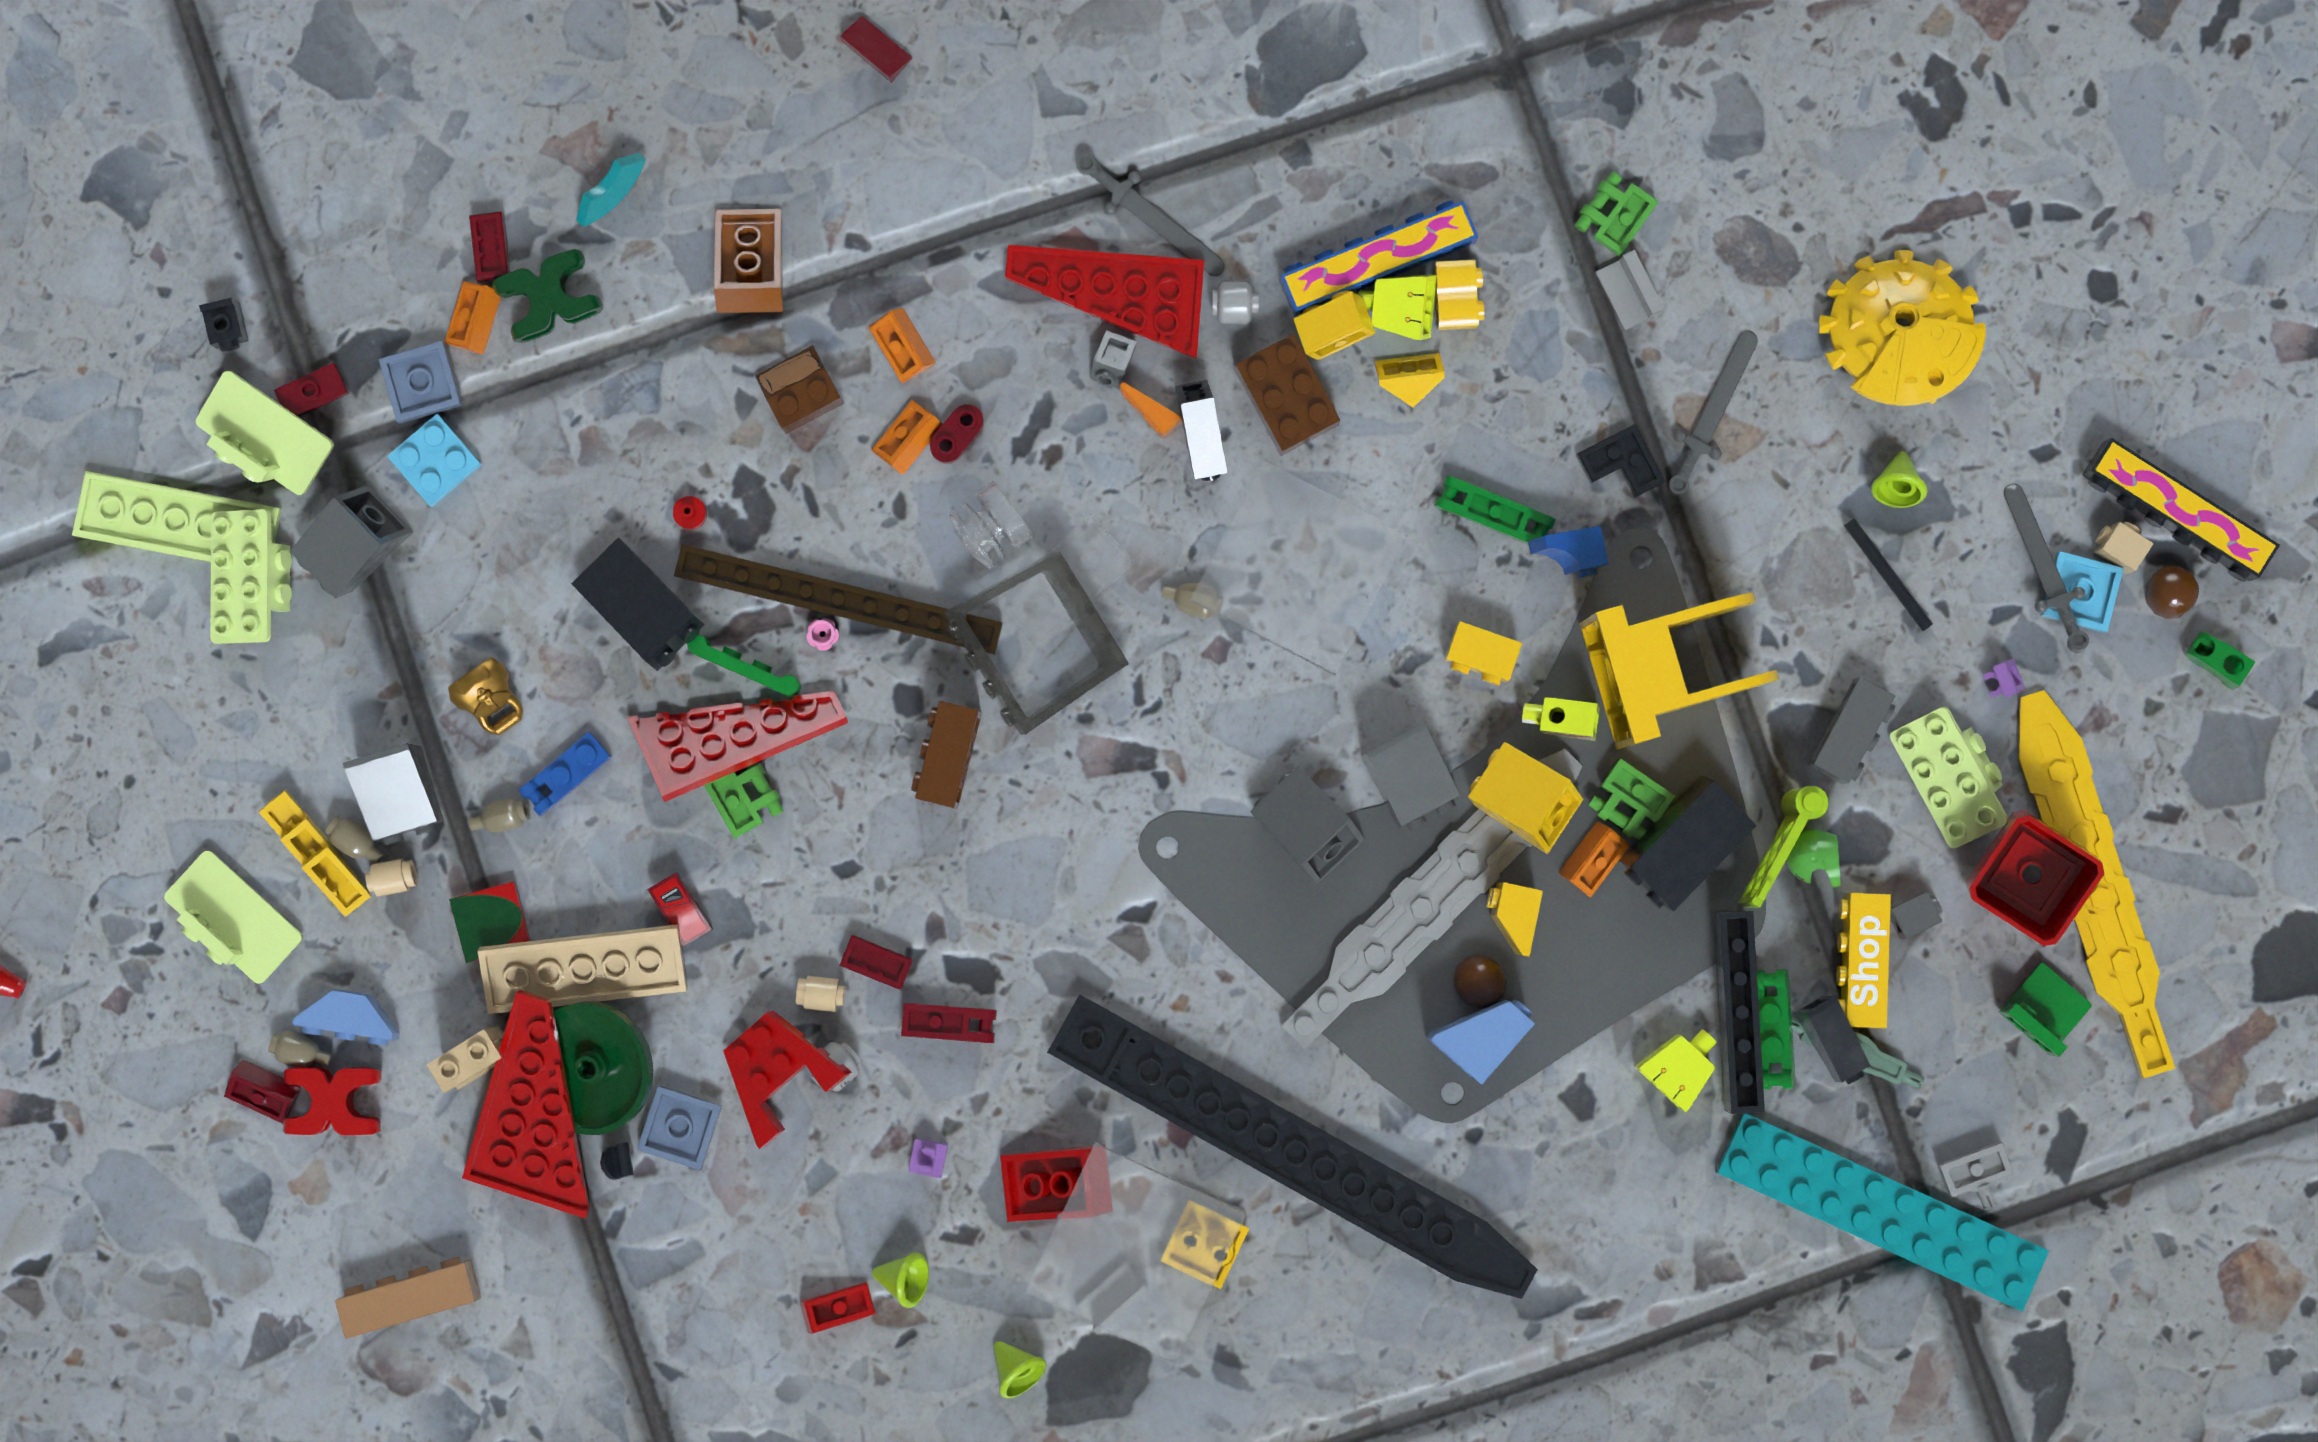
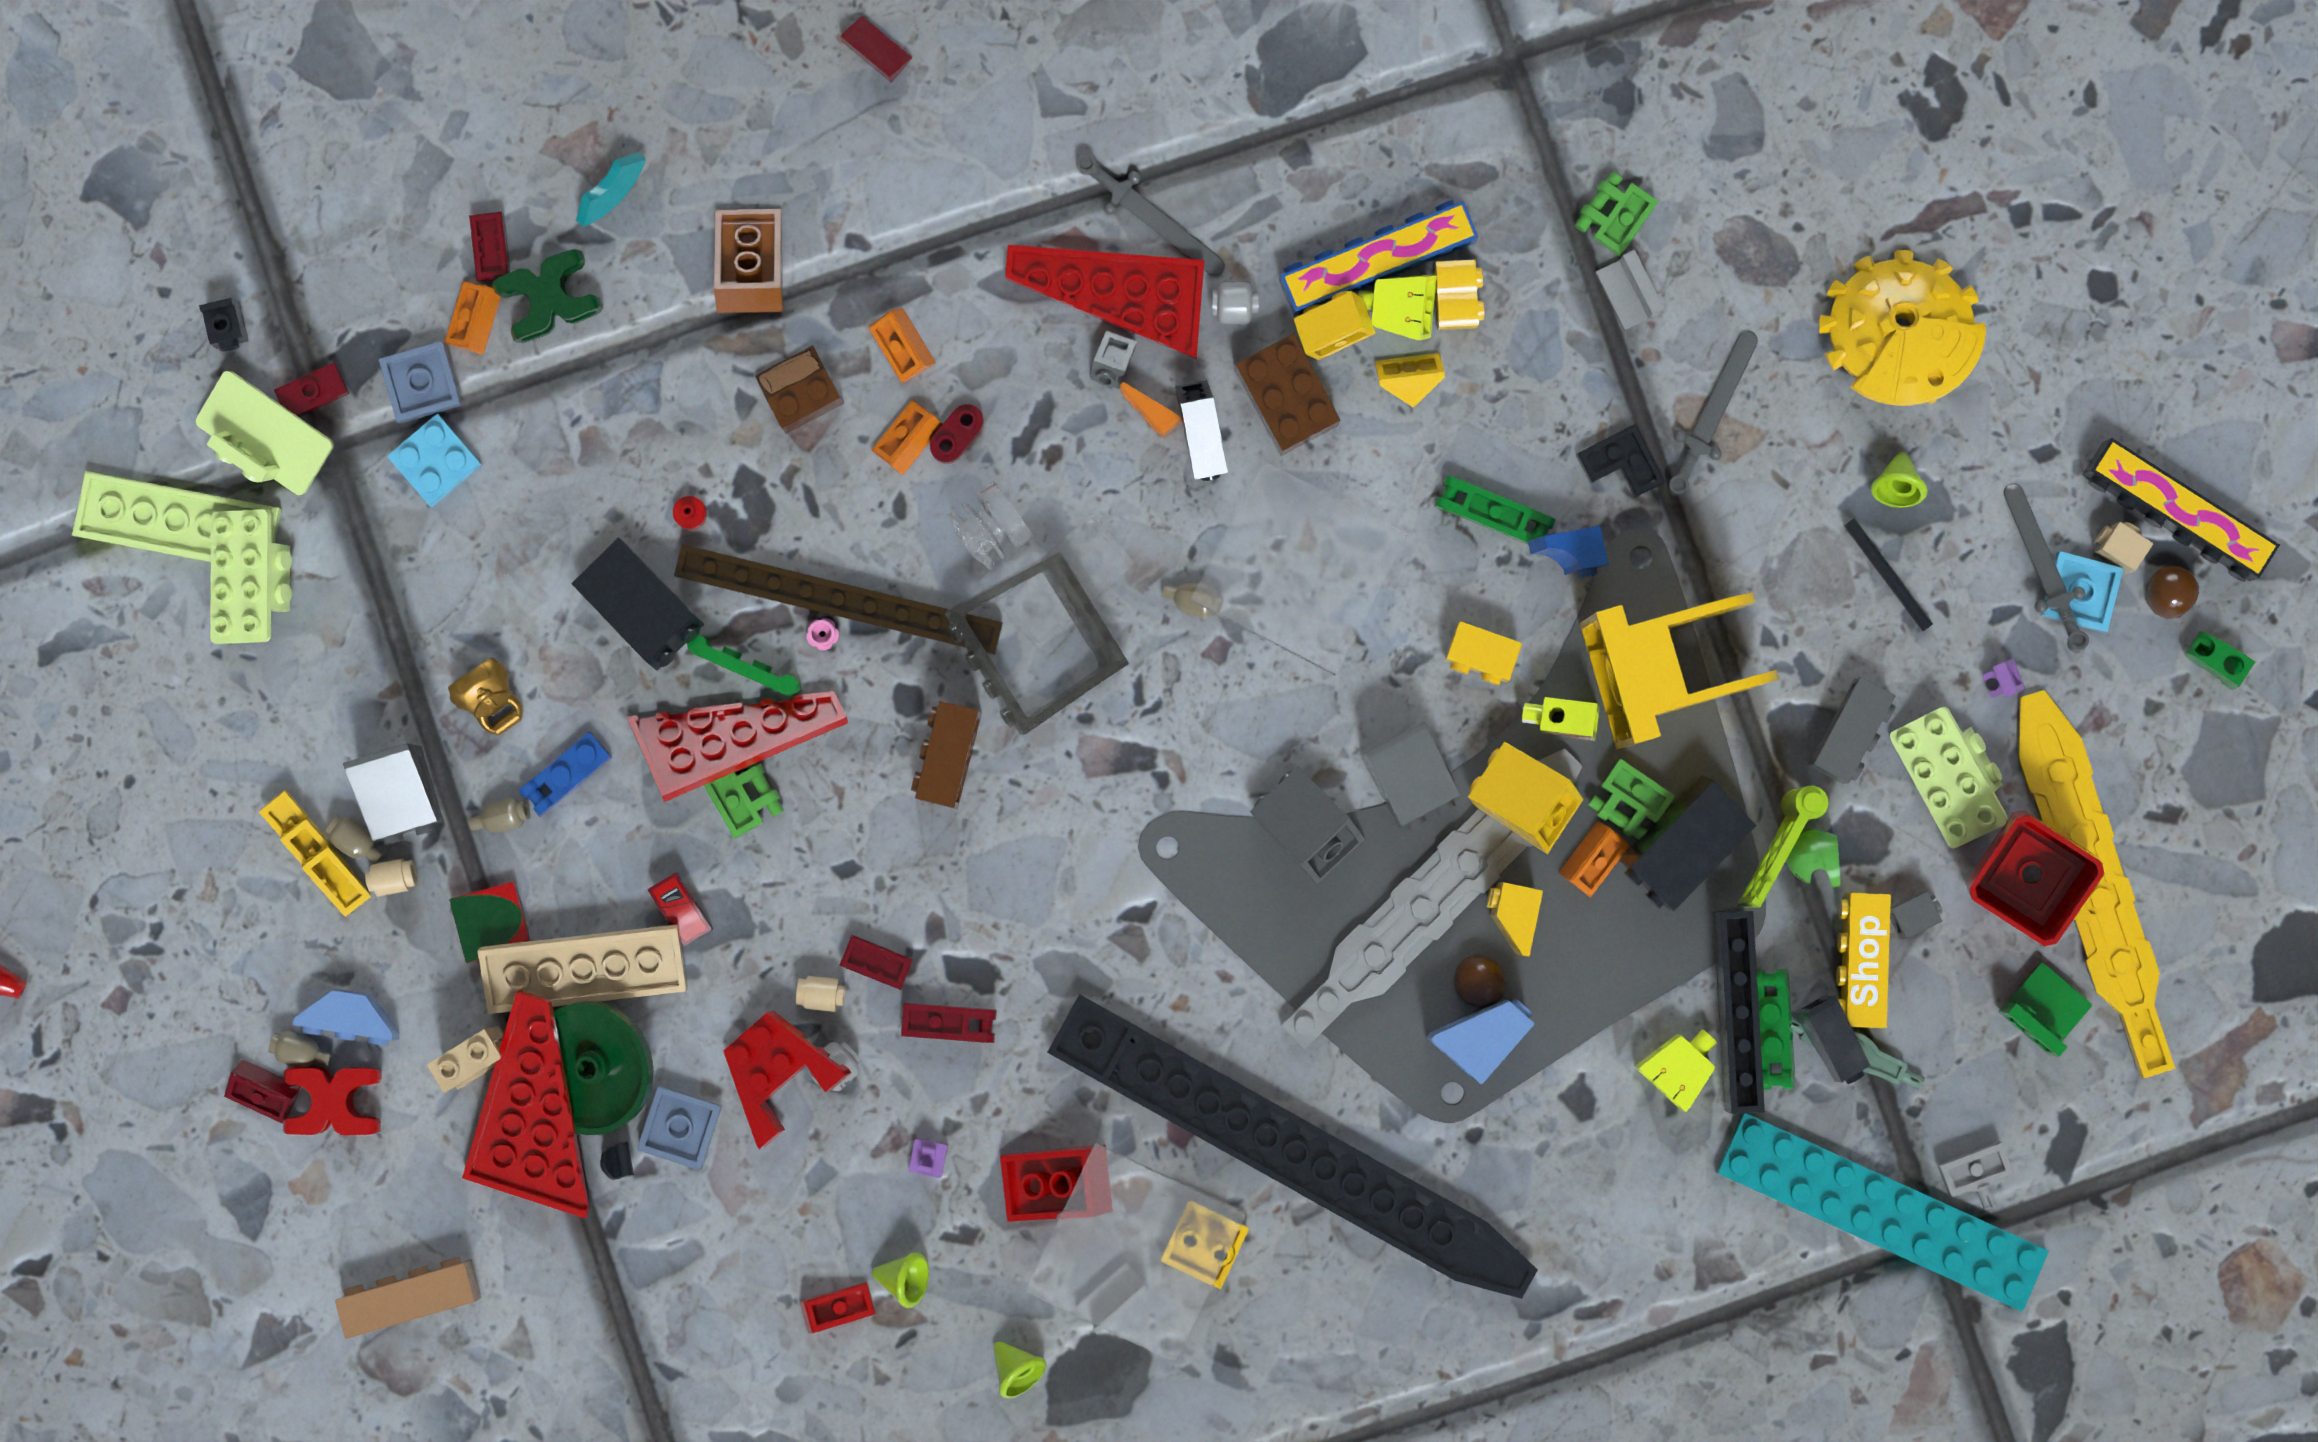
yellowish green bracket [164,851,303,984] -> none
dark grey slope [289,485,413,599] -> none

